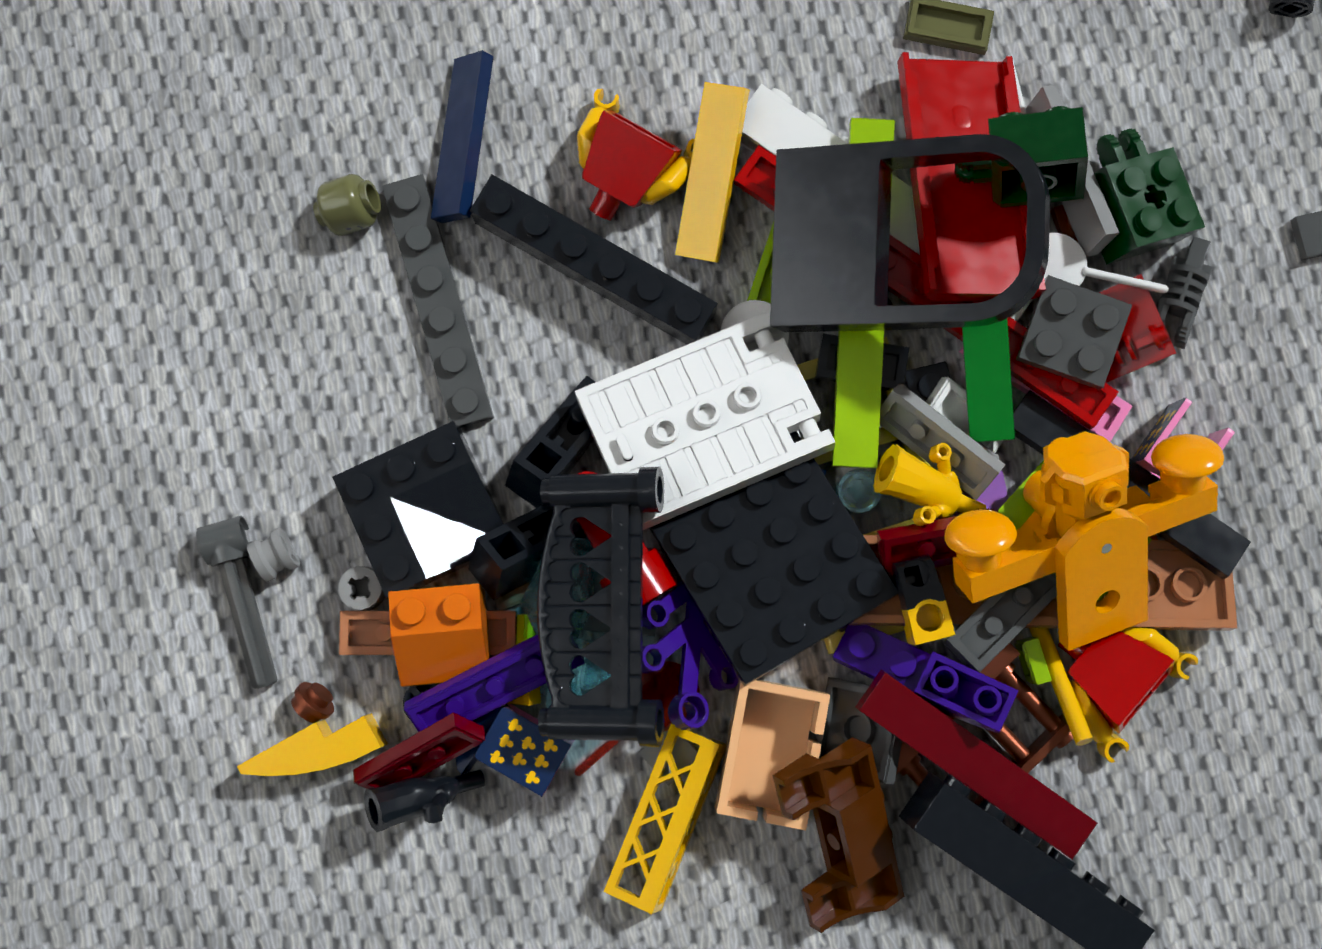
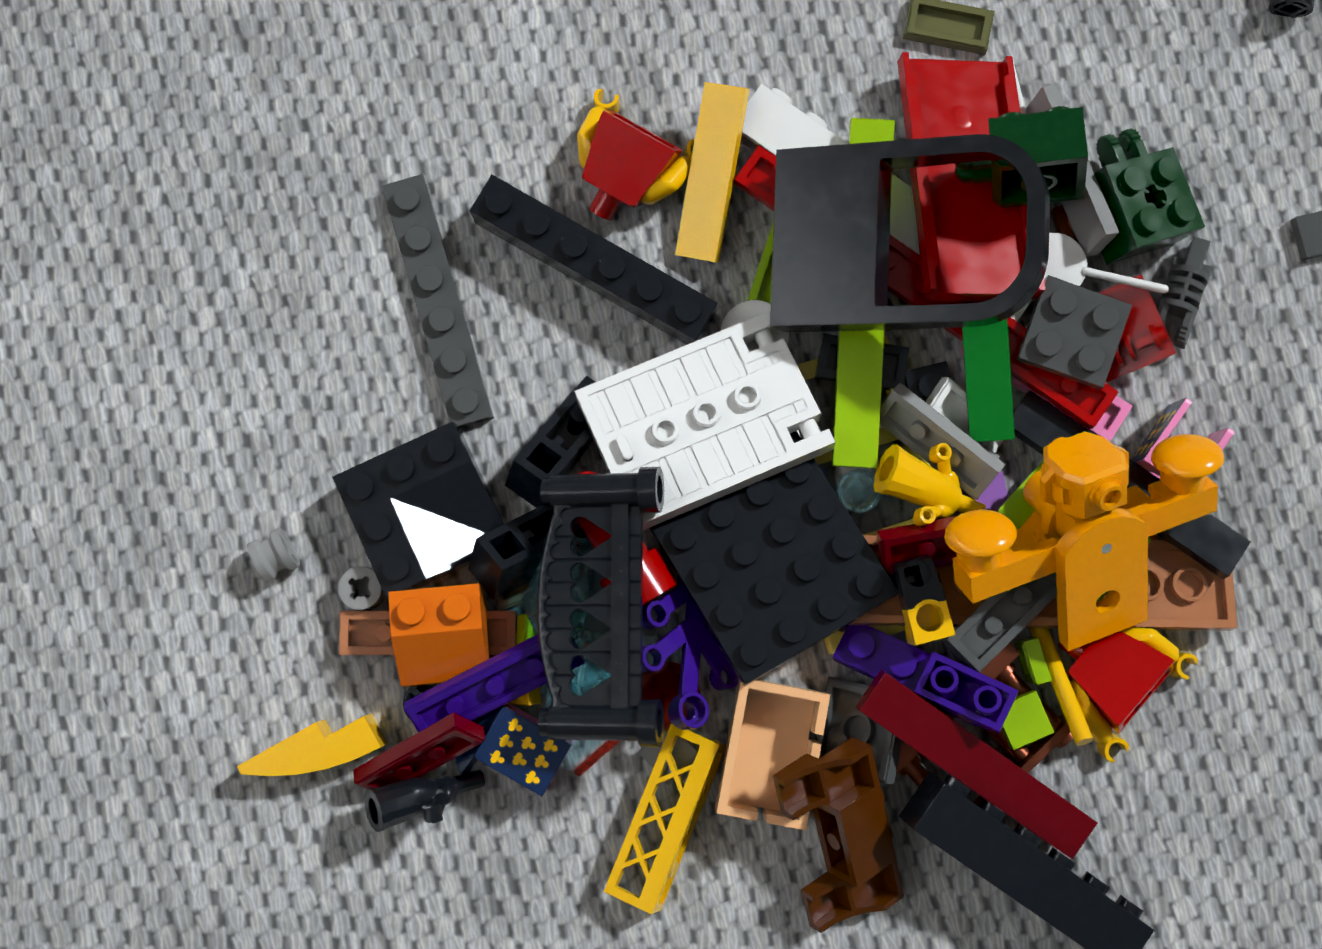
dark grey axle [196,516,277,689] -> none
copper plate [291,682,334,723] -> none
olive head [313,174,381,236] -> none
dark blue tile [431,50,493,223] -> none
none -> lime tile [1002,690,1055,750]

